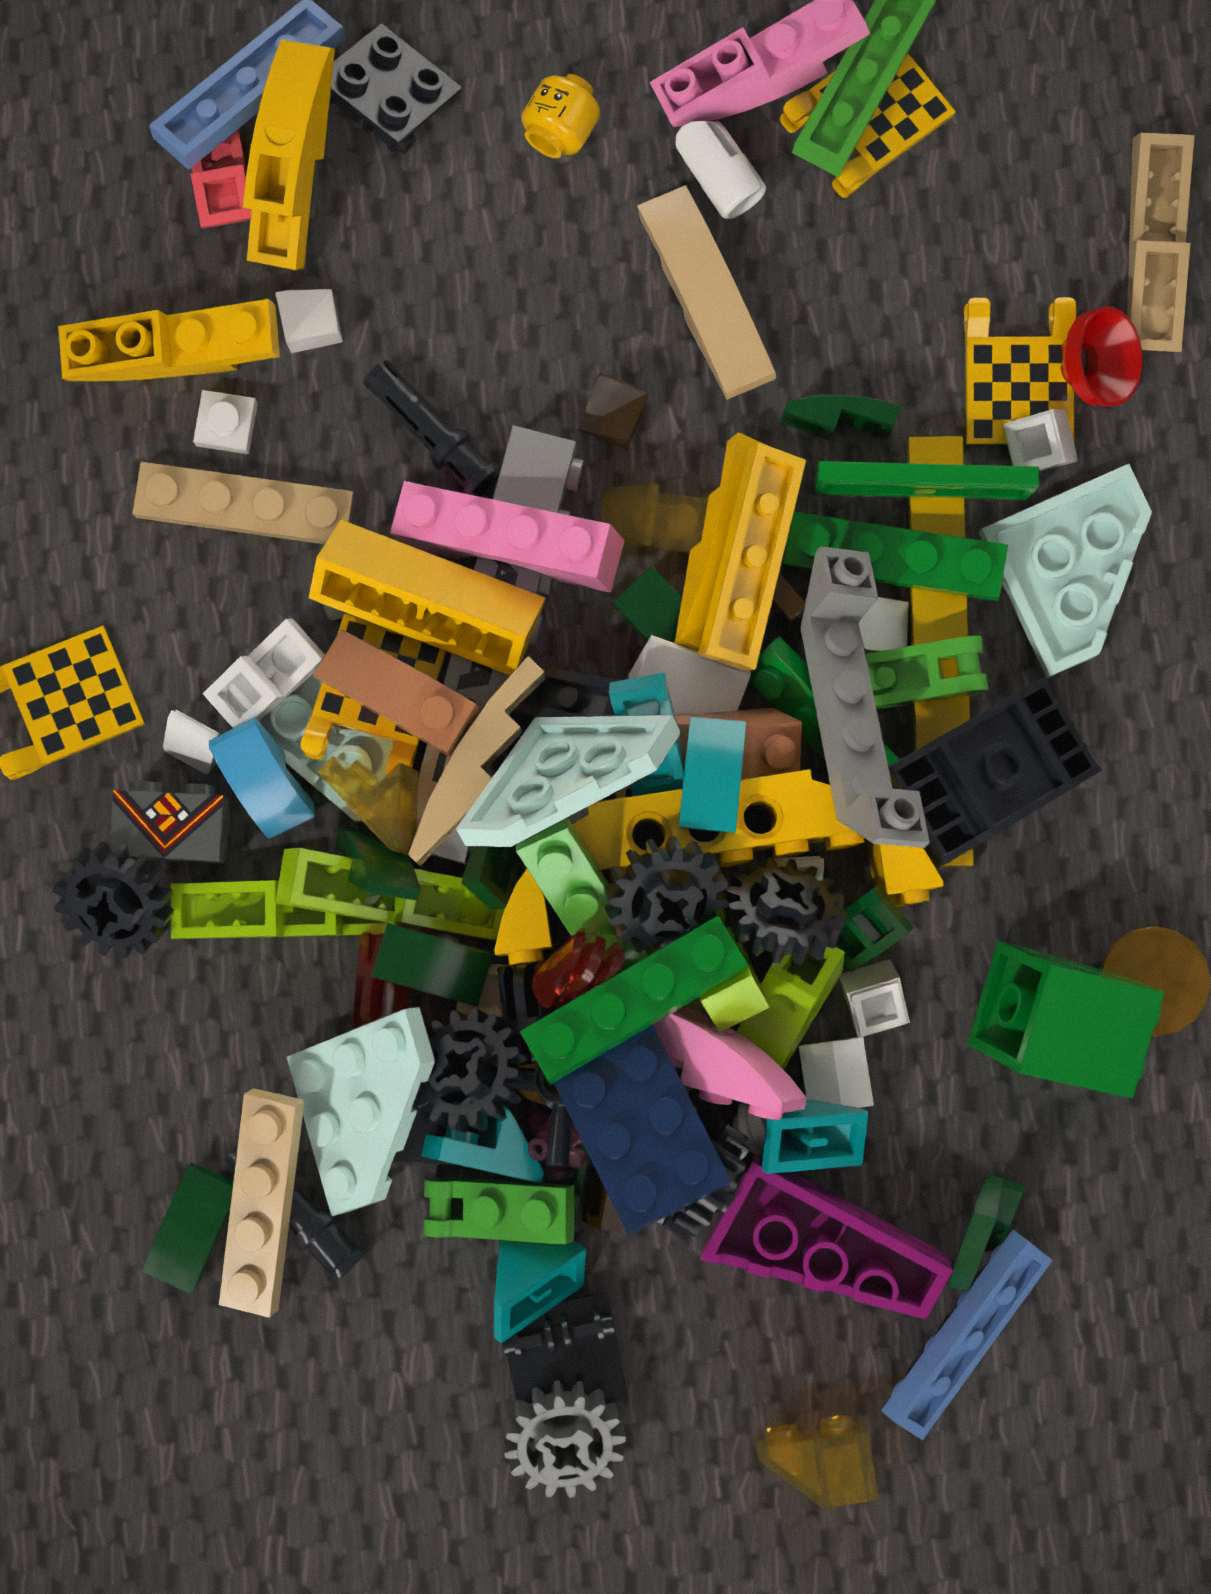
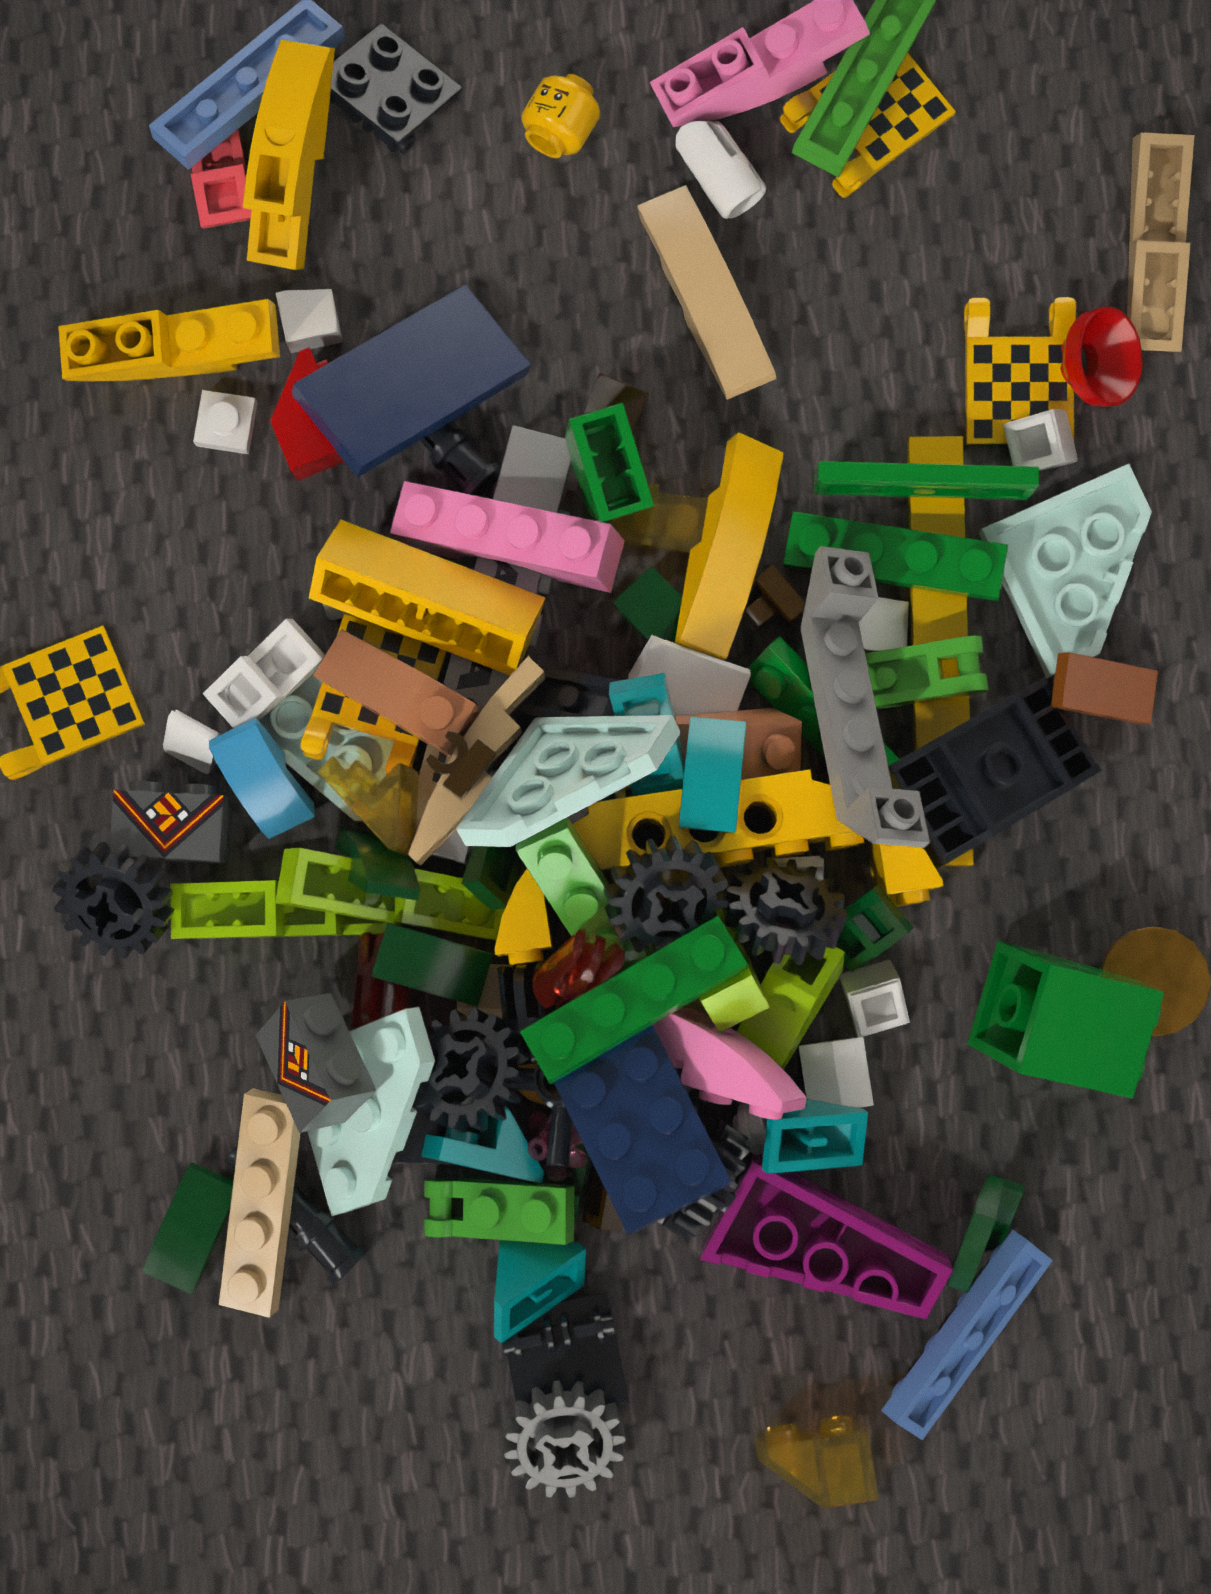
tan plate [132,462,355,544] -> none
yellow plate [698,442,806,671] -> none
dark green slope [780,395,900,441] -> none
none -> dark grey brick [255,993,376,1133]
none -> red slope [270,347,345,482]
none -> dark blue piece [291,284,531,478]
none -> dark brown tile [426,731,496,801]
none -> green torso [565,403,654,523]
none -> dark orange tile [1051,652,1158,725]

